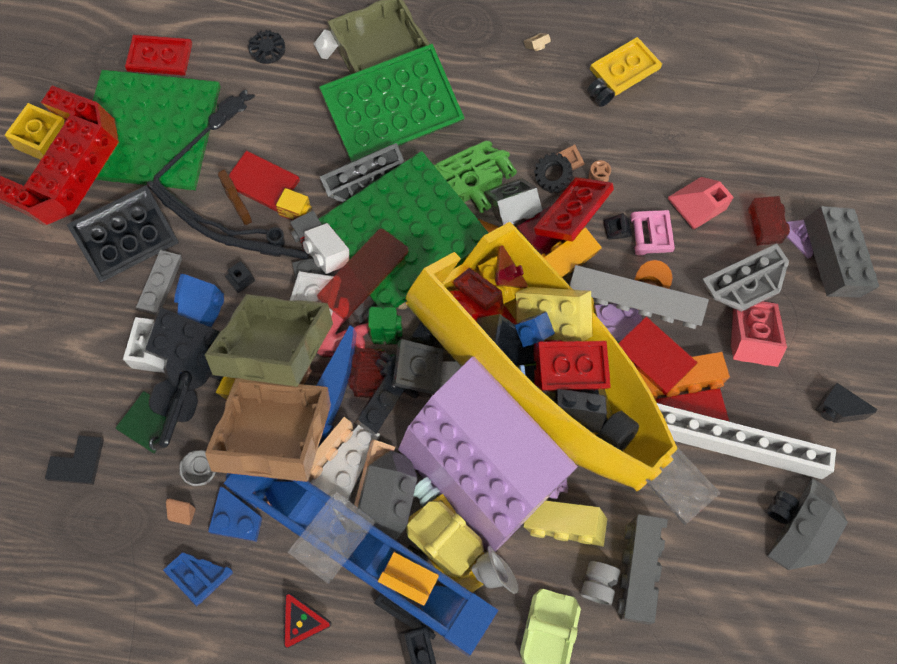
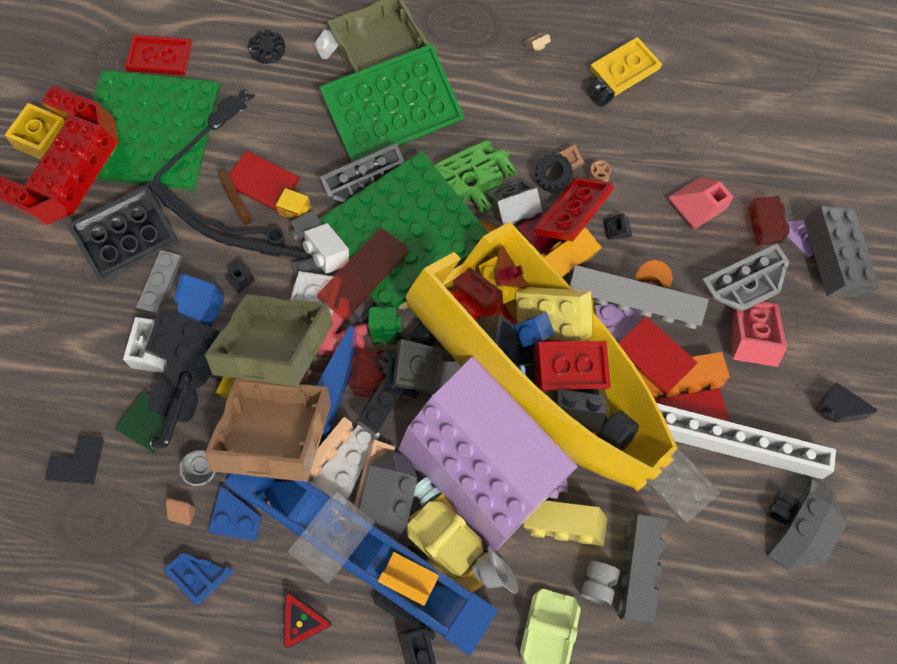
bright pink plate [630,210,675,255] -> none

